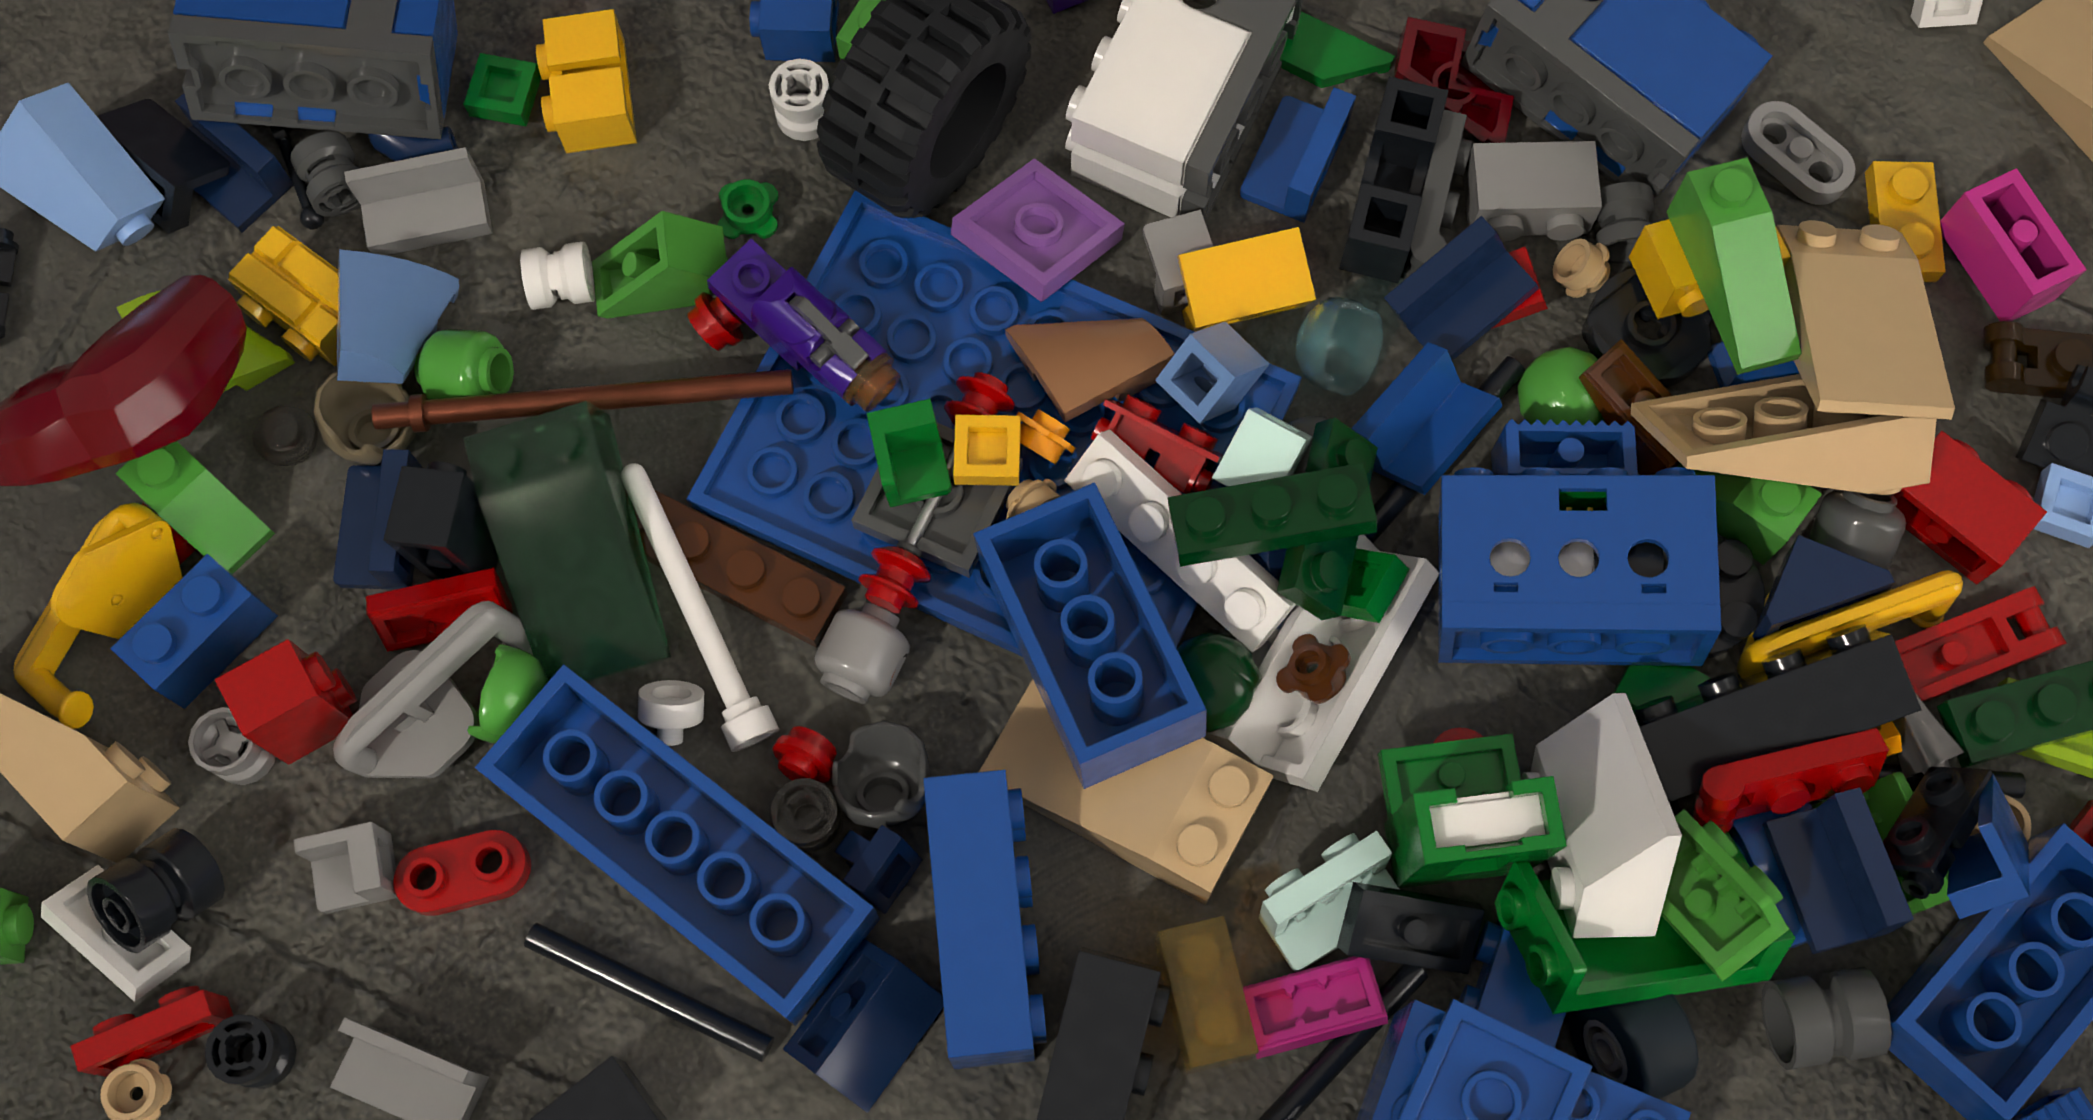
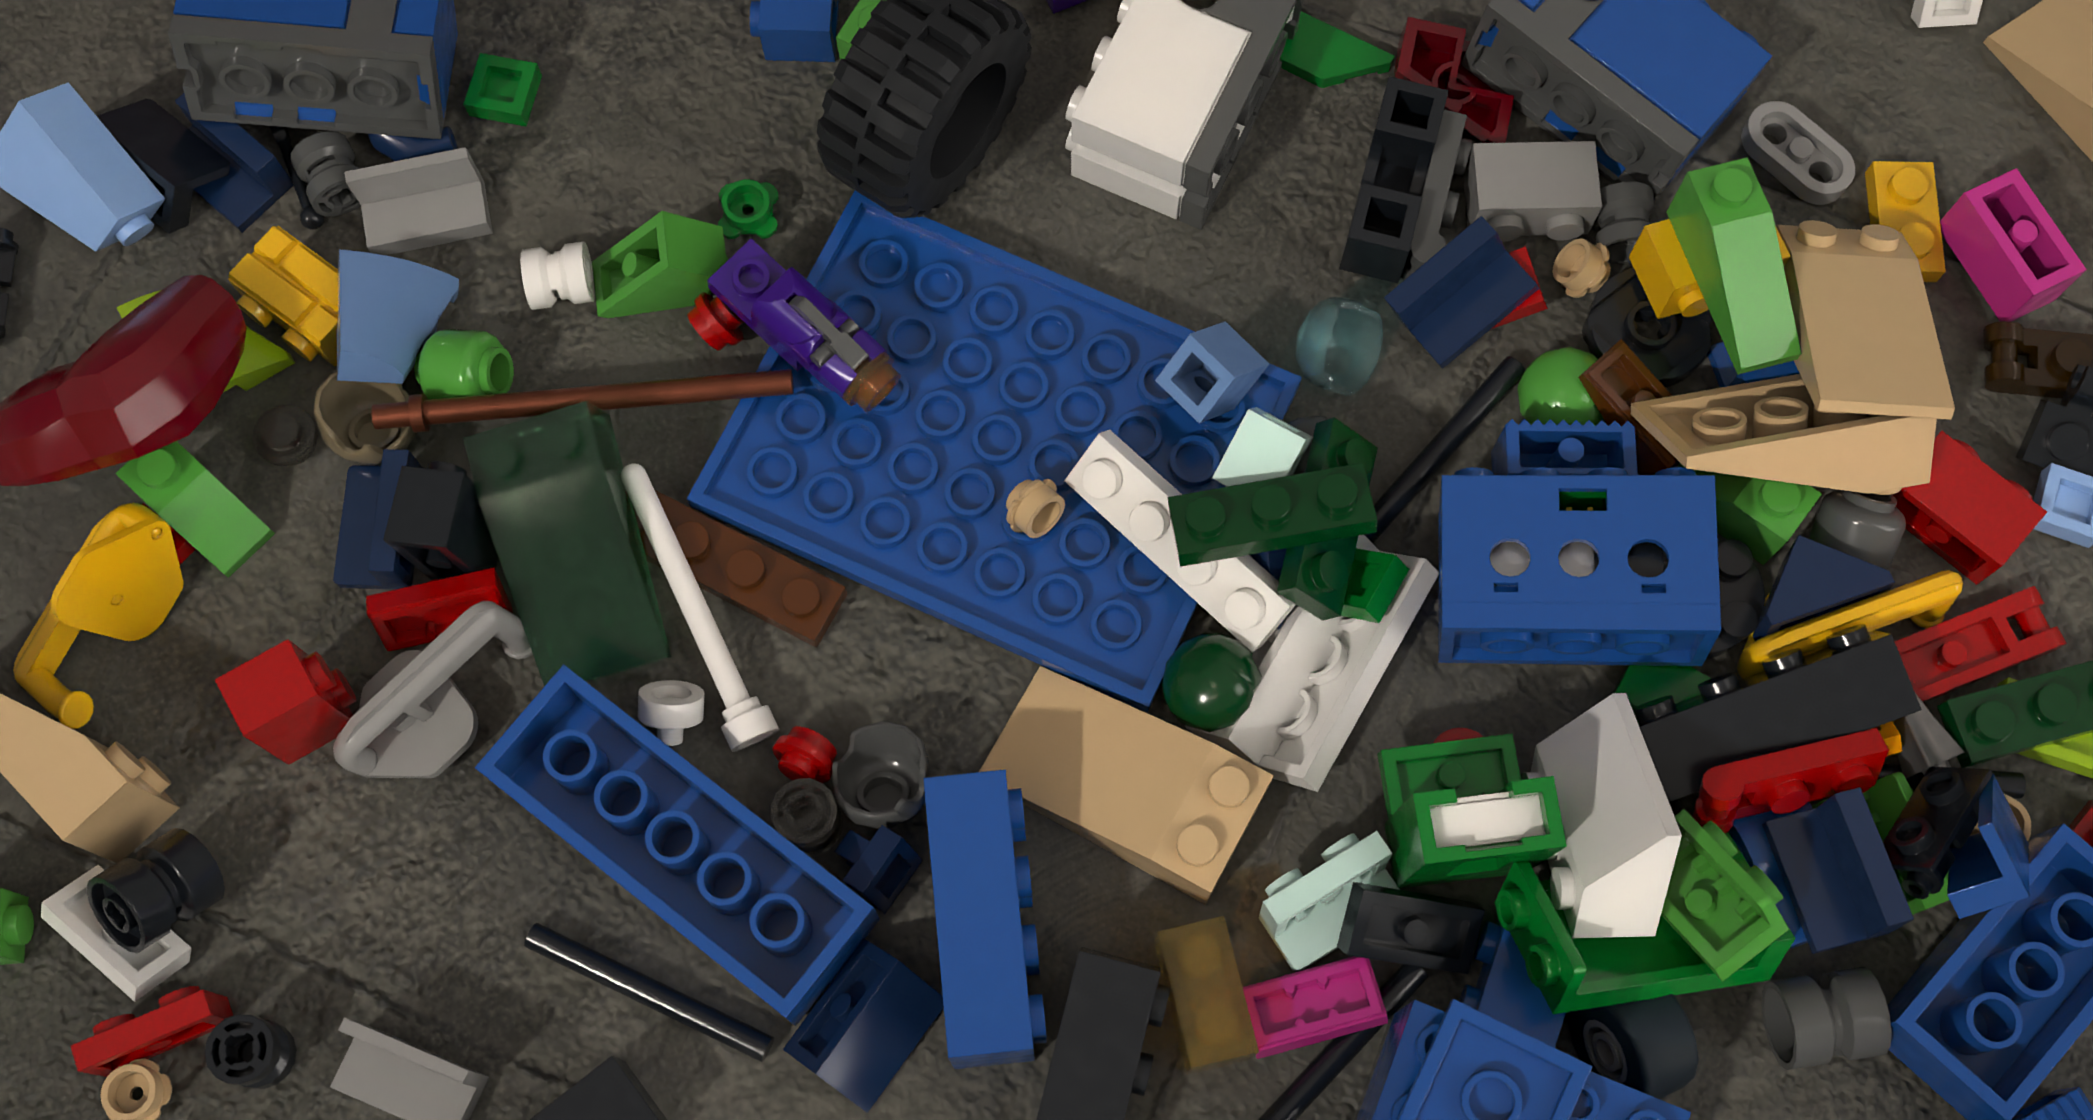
blue brick [110,554,278,709] -> none
light grey wheel [188,707,276,785] -> none
light grey panel [293,822,398,914] -> none
red plate [393,830,531,916] -> none
bright green hair [467,644,548,744] -> none
yellow piece [536,9,637,153] -> none
white wheel [769,58,830,141] -> none
light grey head [814,603,910,704] -> none
plate [851,372,1023,613] -> none
green panel [867,398,952,508] -> none
medium lavender plate [951,158,1125,302] -> none
yellow plate [953,415,1021,486] -> none
blue brick [973,482,1207,789] -> none
medium nougat slope [1005,318,1175,423] -> none
light orange plate [1016,409,1076,465] -> none
red hinge [1091,394,1224,494] -> none
light grey panel [1143,209,1214,316] -> none
yellow panel [1177,227,1316,332] -> none
blue panel [1240,87,1356,223] -> none
reddish brown plate [1276,634,1351,704] -> none
blue panel [1351,342,1503,495] -> none

